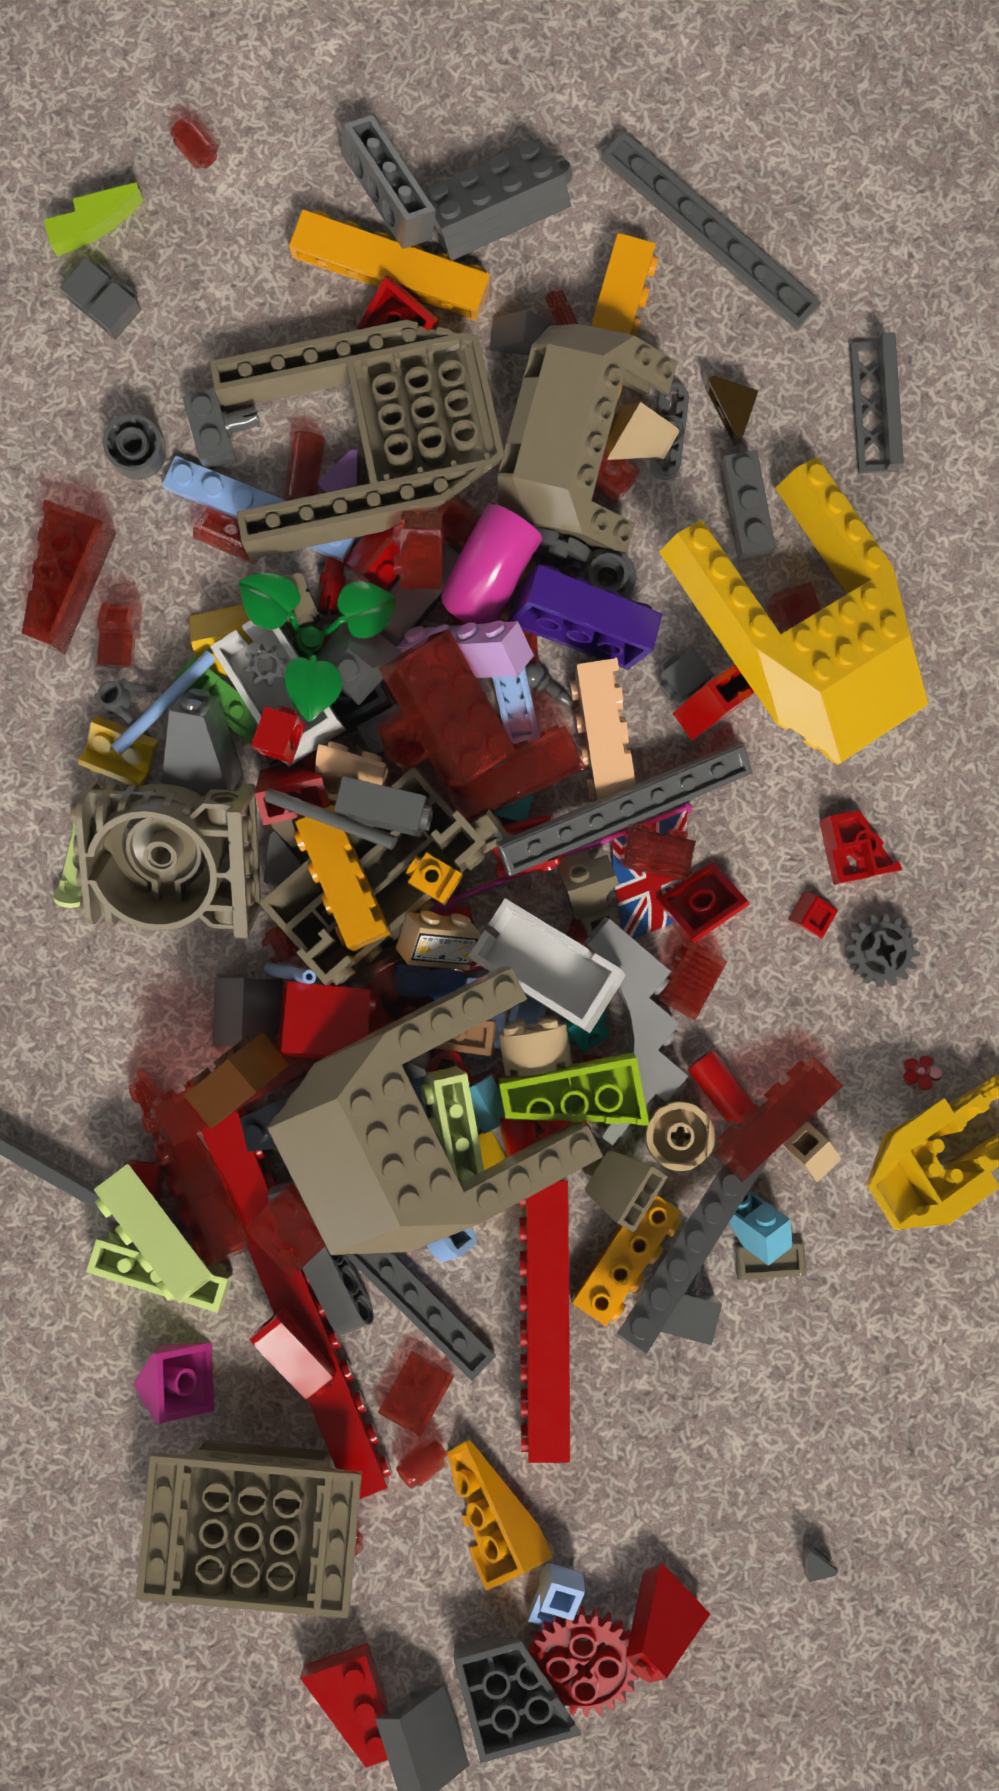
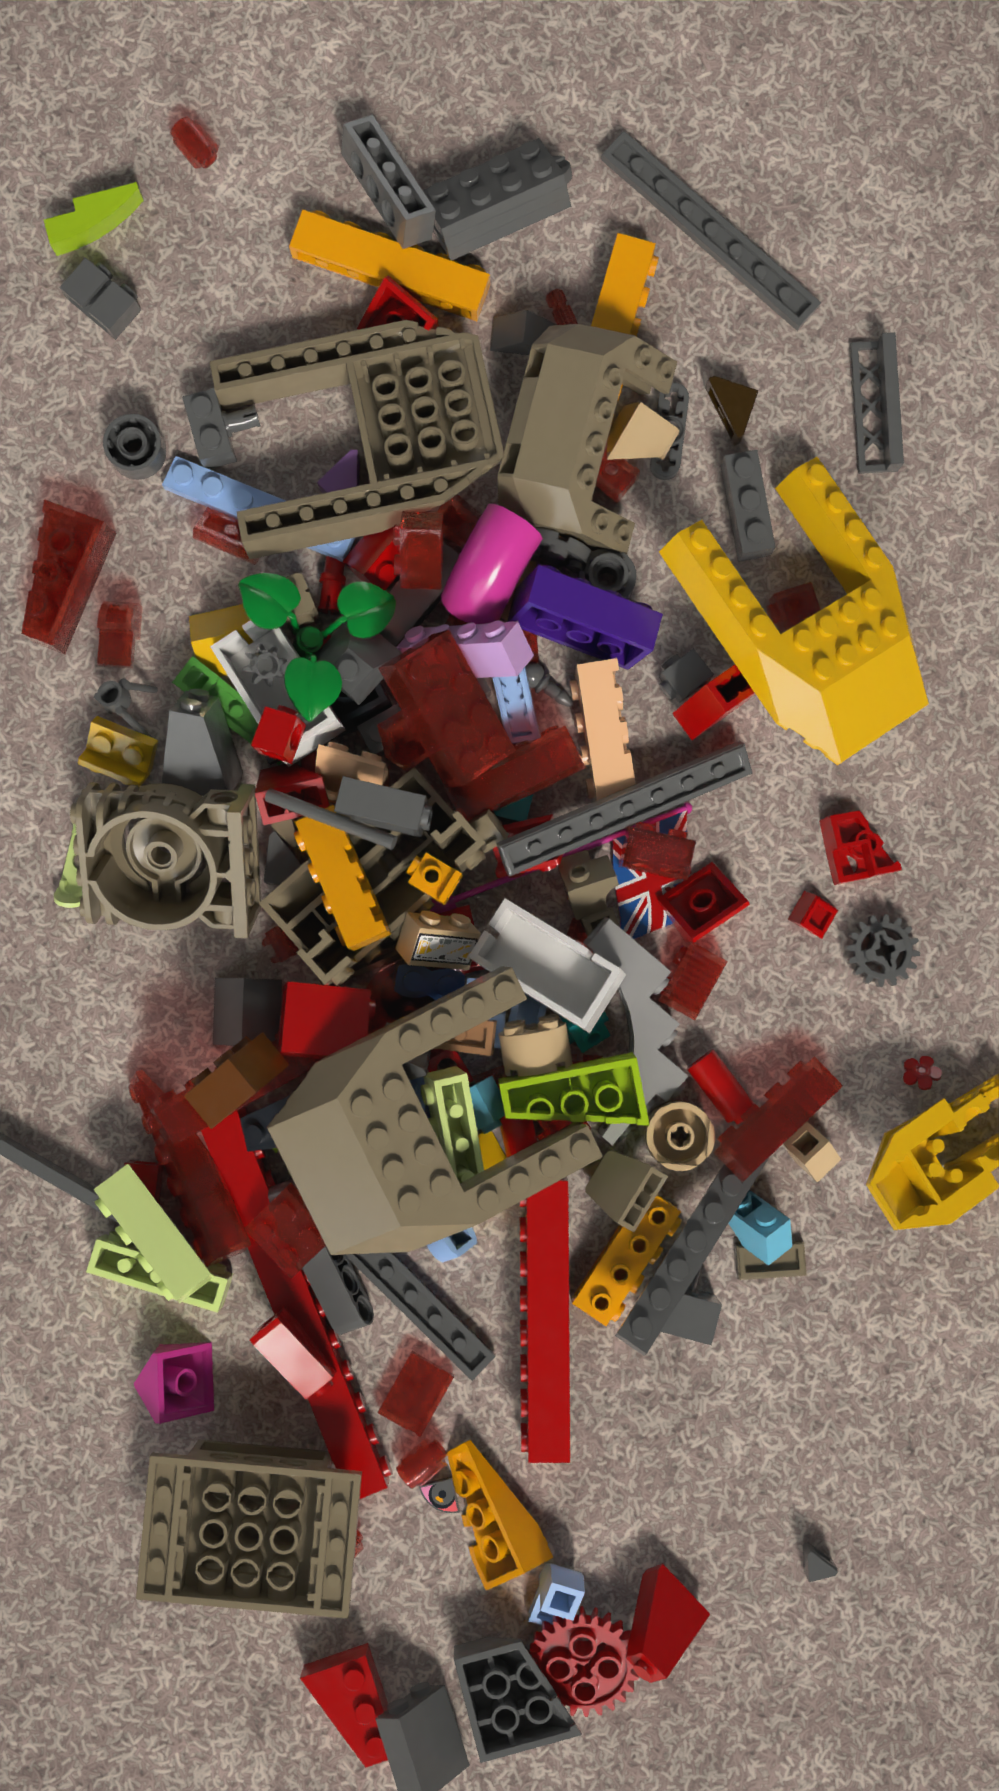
light blue piece [111,650,216,755] -> none
light blue piece [264,962,316,984] -> none
clear red brick [283,431,326,501] -> none
none -> dark grey tile [419,1476,460,1513]

